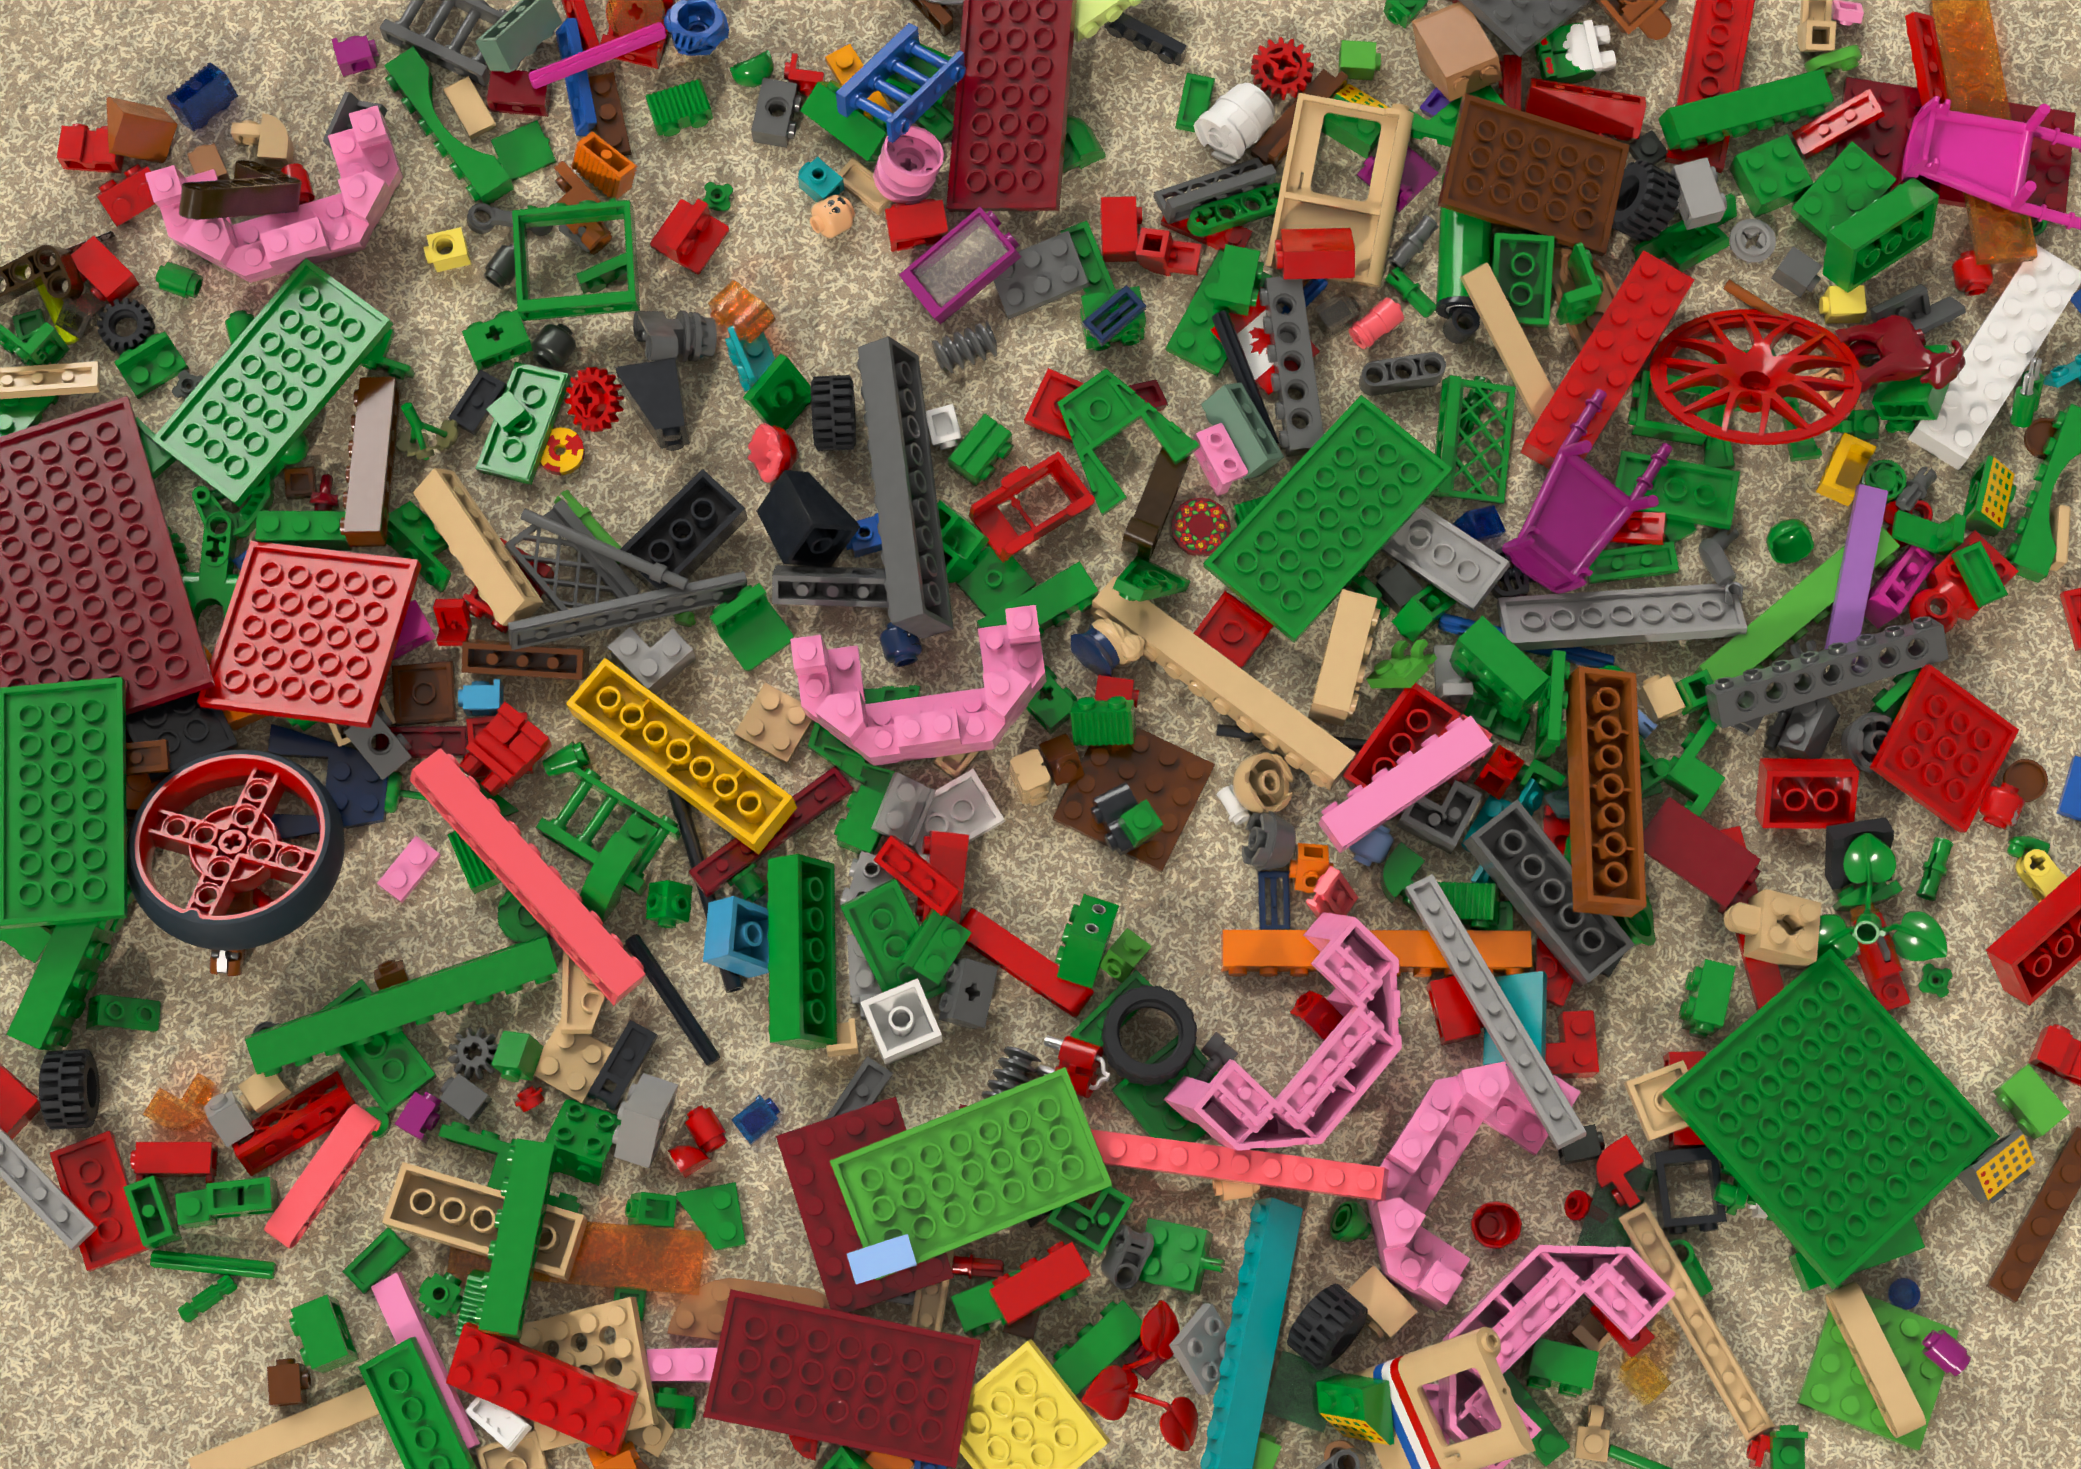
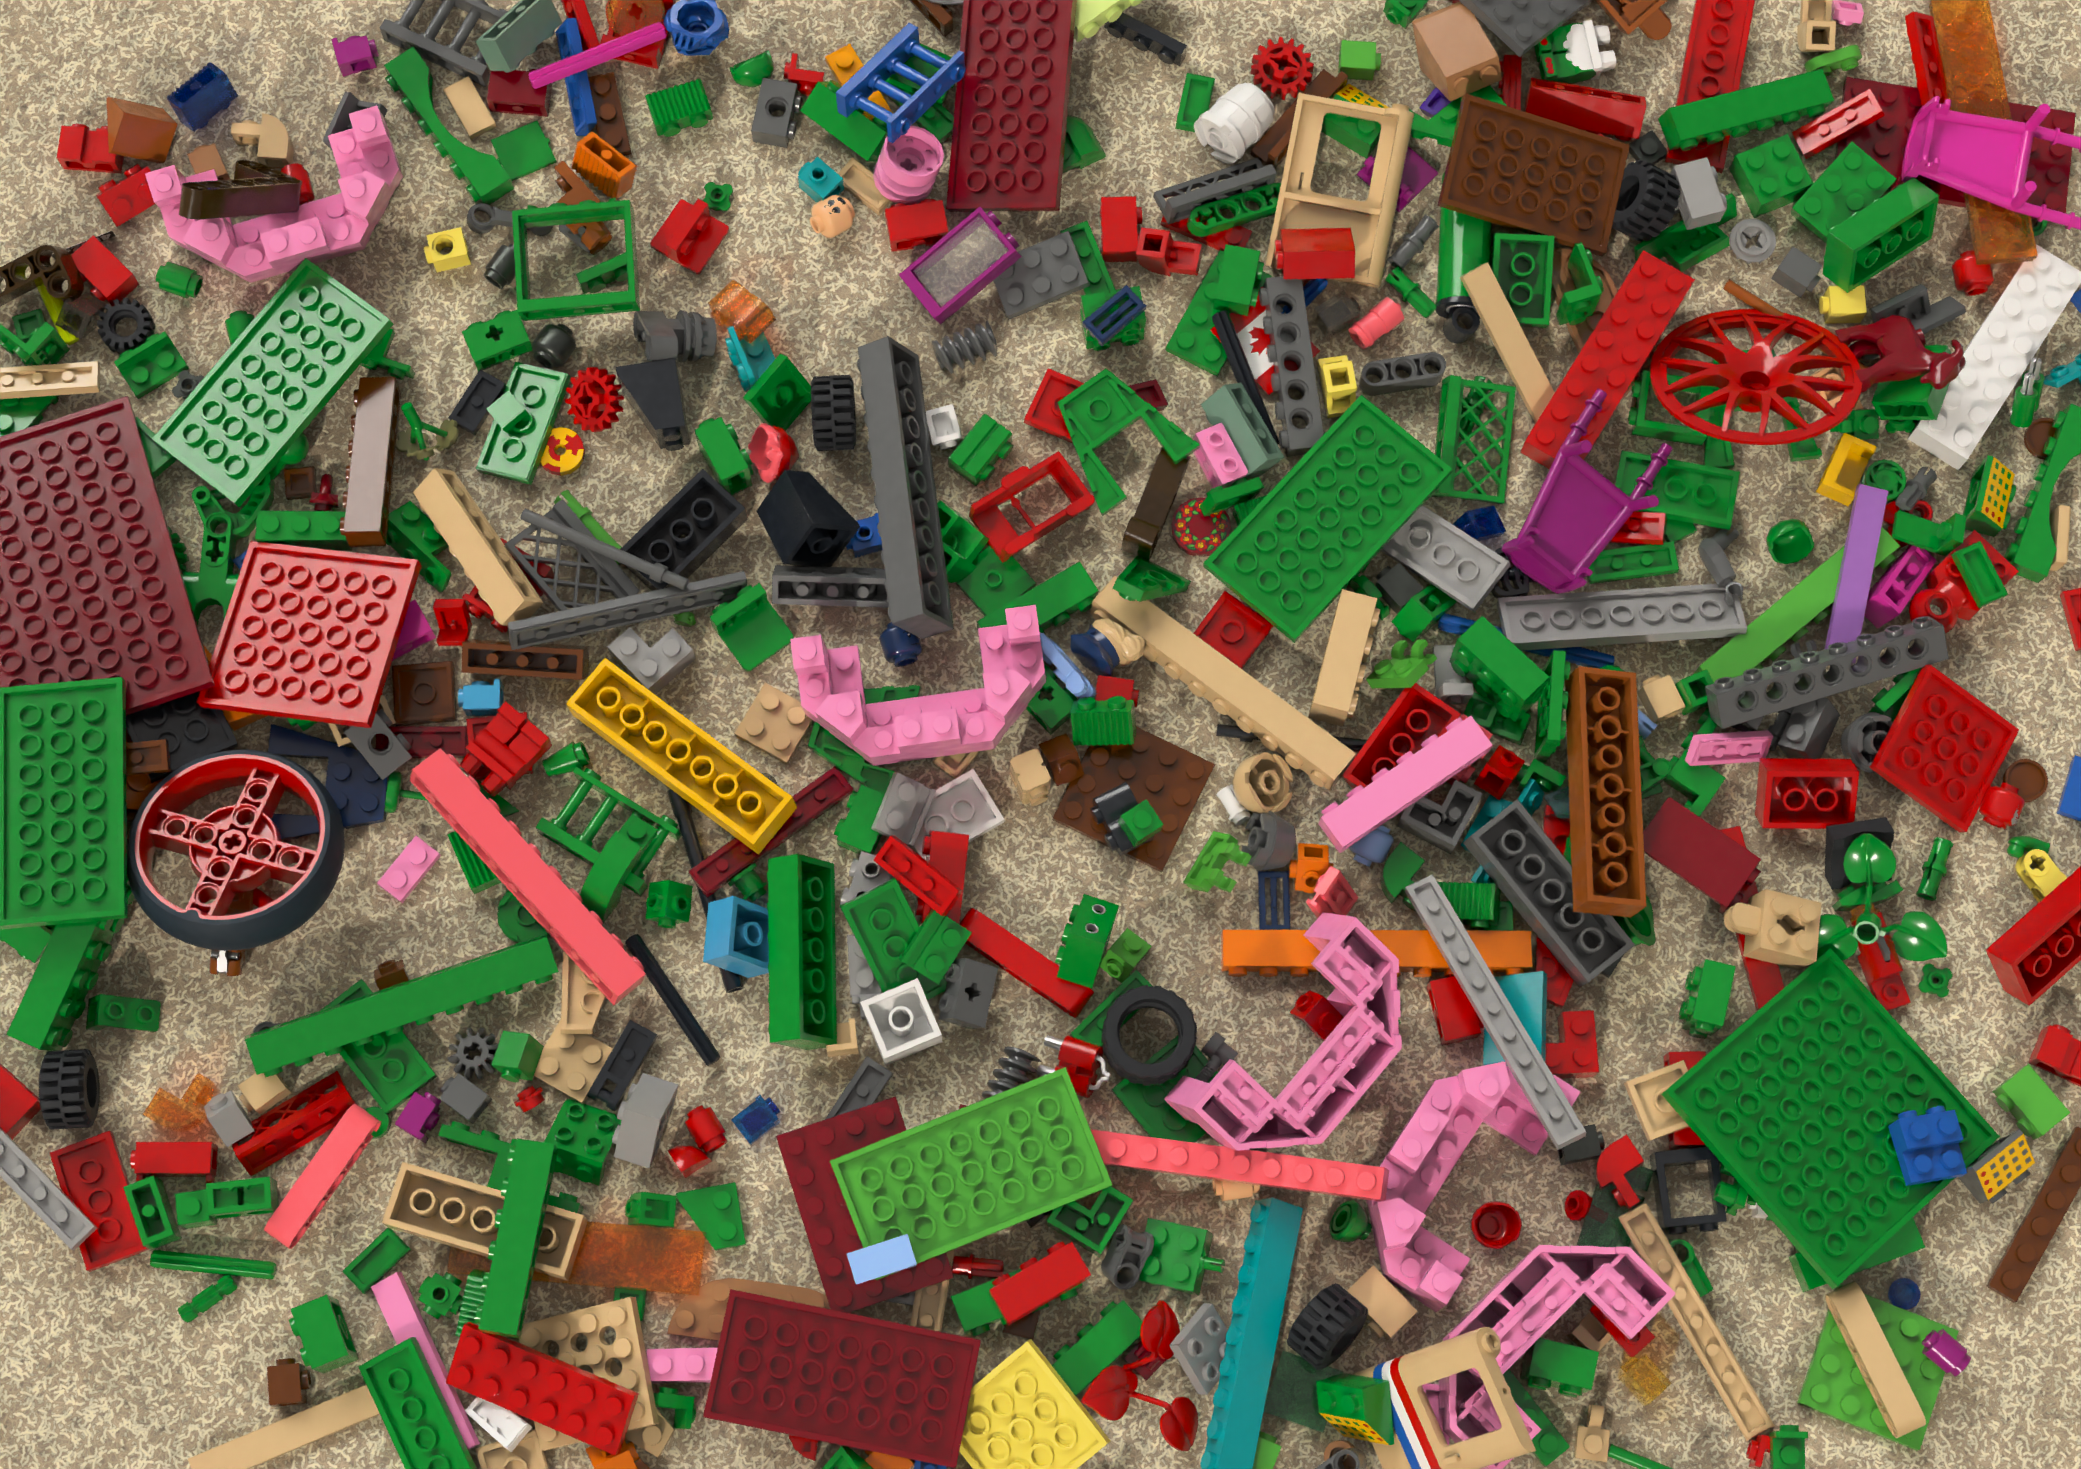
none -> green brick [694,417,754,496]
none -> light blue hinge [1040,633,1097,699]
none -> bright green plate [1183,831,1252,893]
none -> green plate [1199,477,1264,516]
none -> light yellow brick [1317,355,1357,418]
none -> bright pink tile [1685,730,1774,766]
none -> blue plate [1888,1106,1967,1186]

